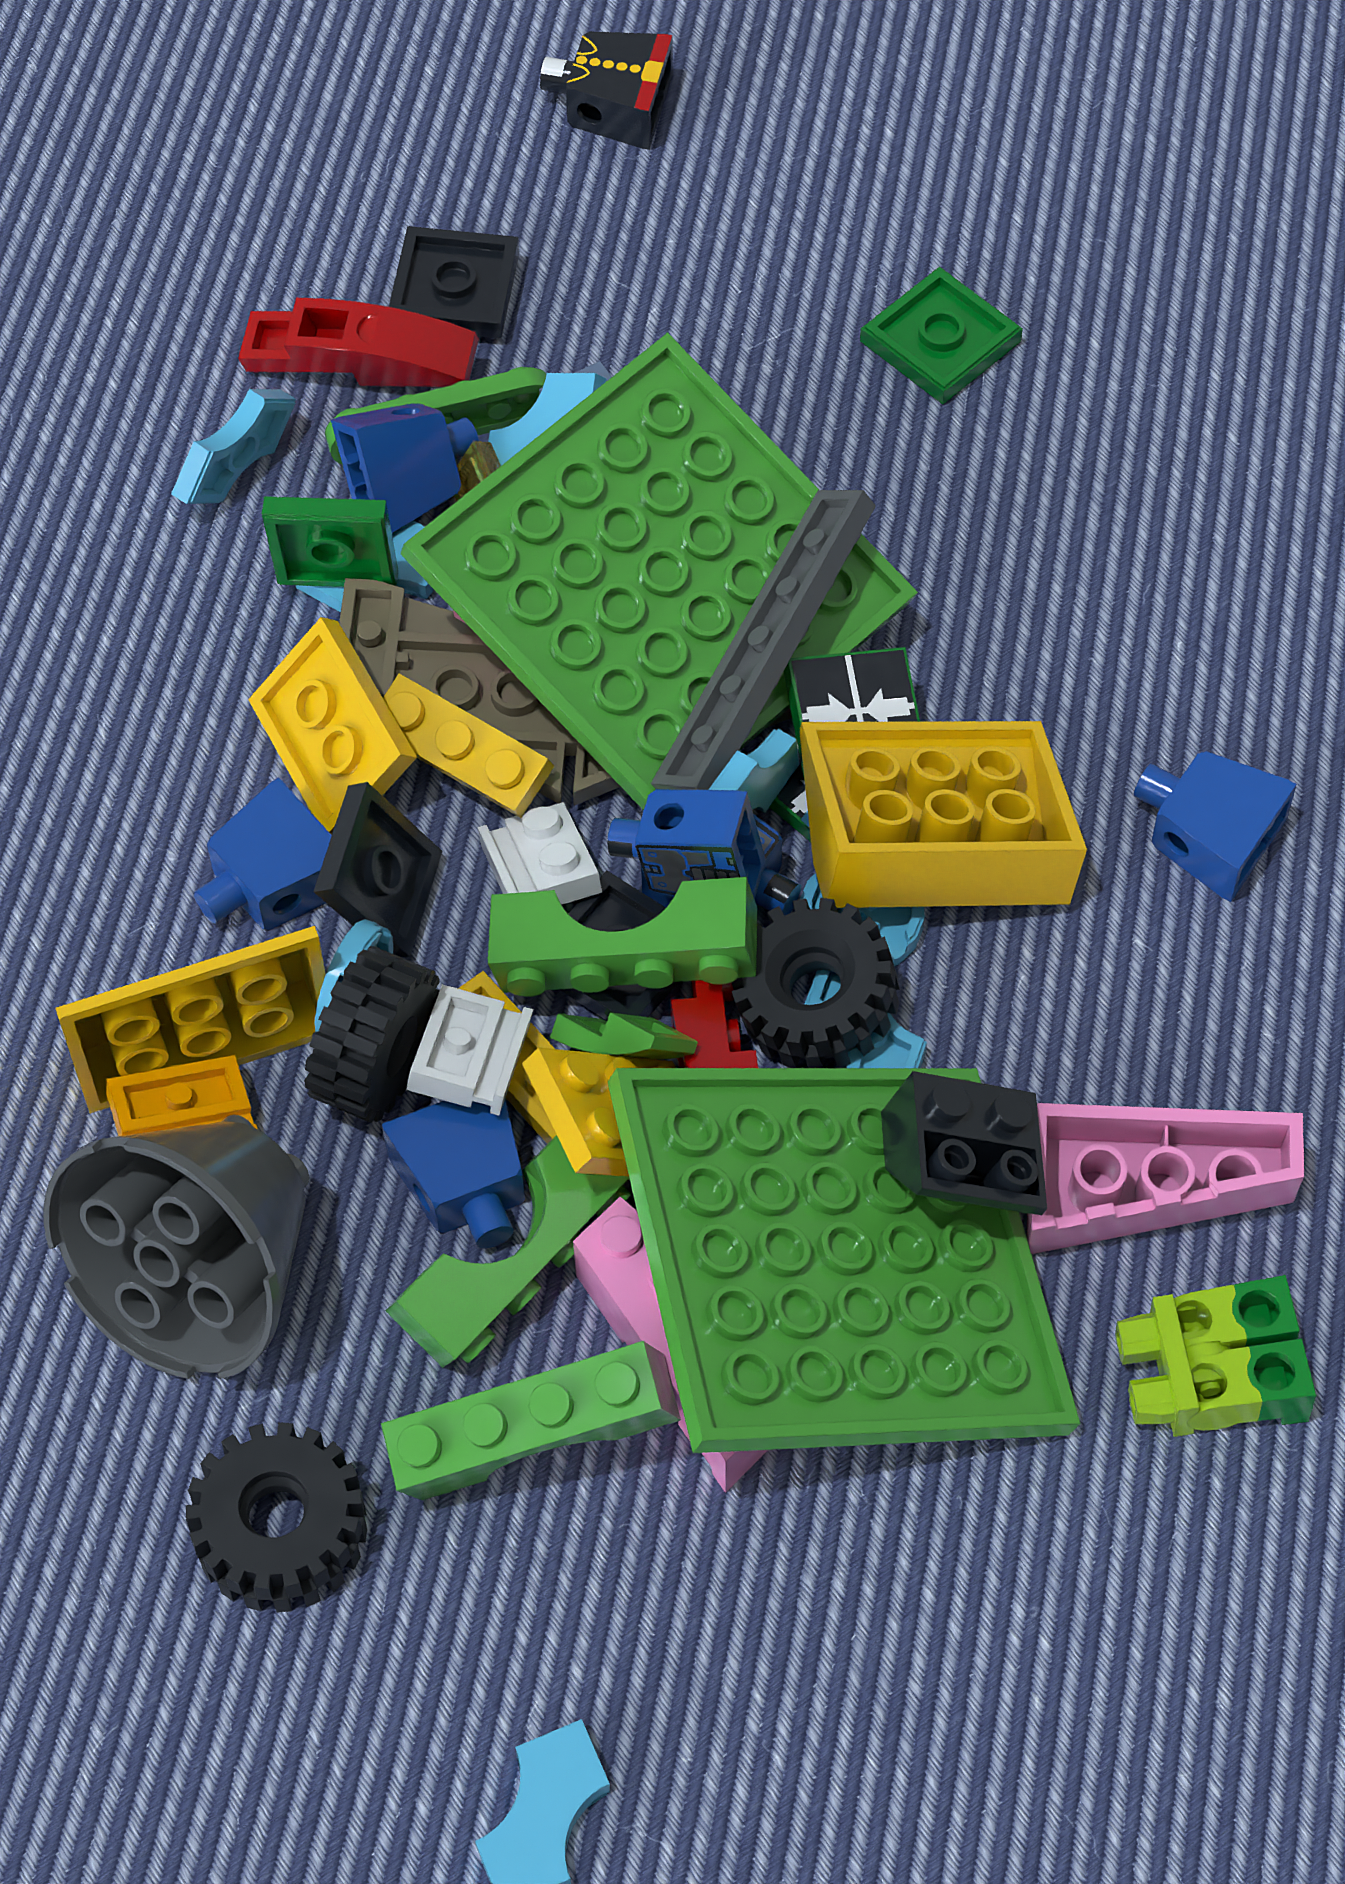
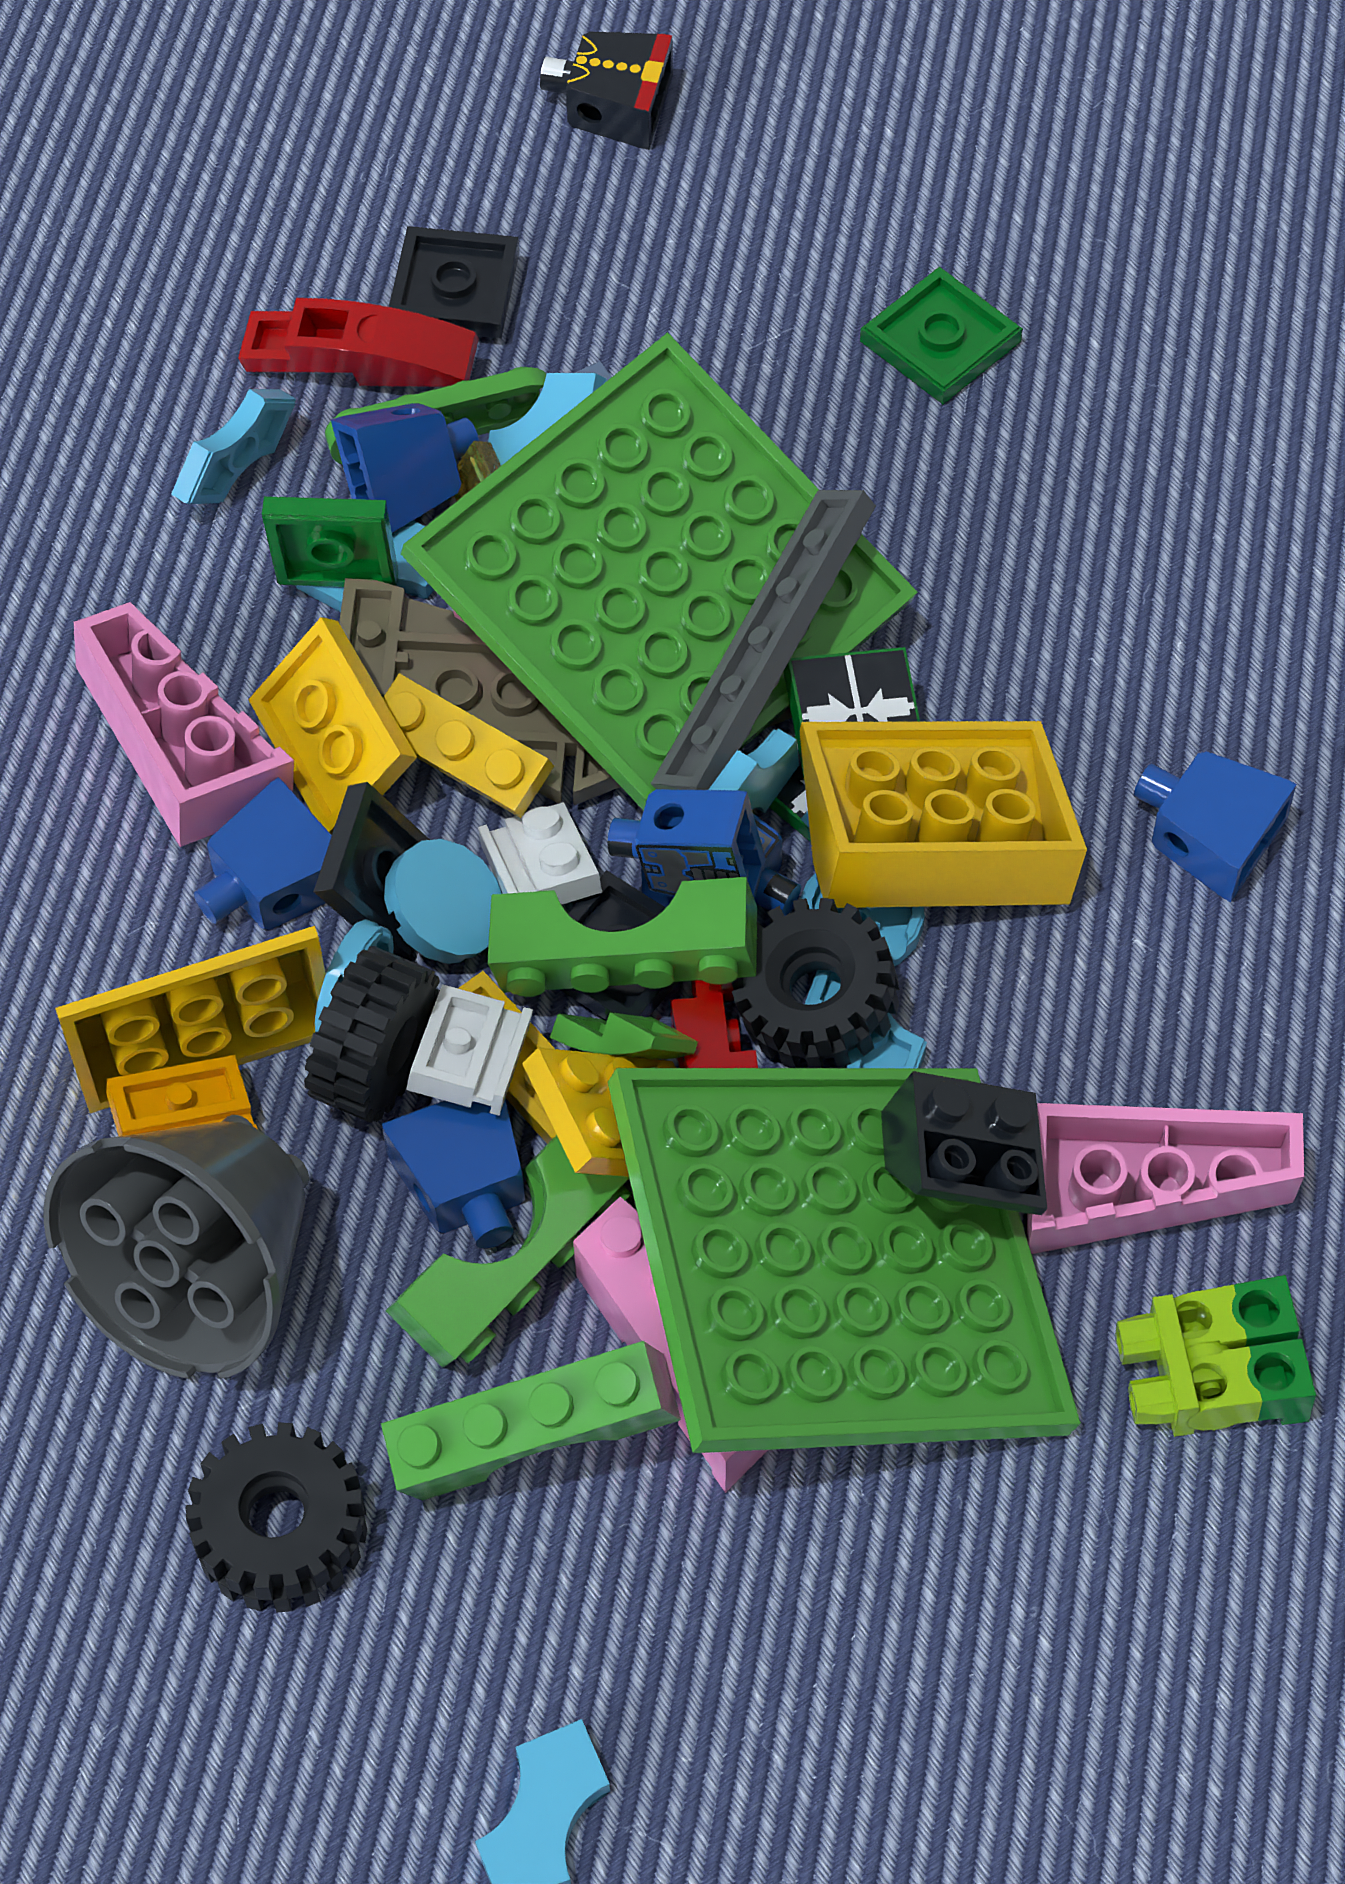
none -> bright pink wedge [74,602,294,847]
none -> medium azure tile [384,839,502,964]

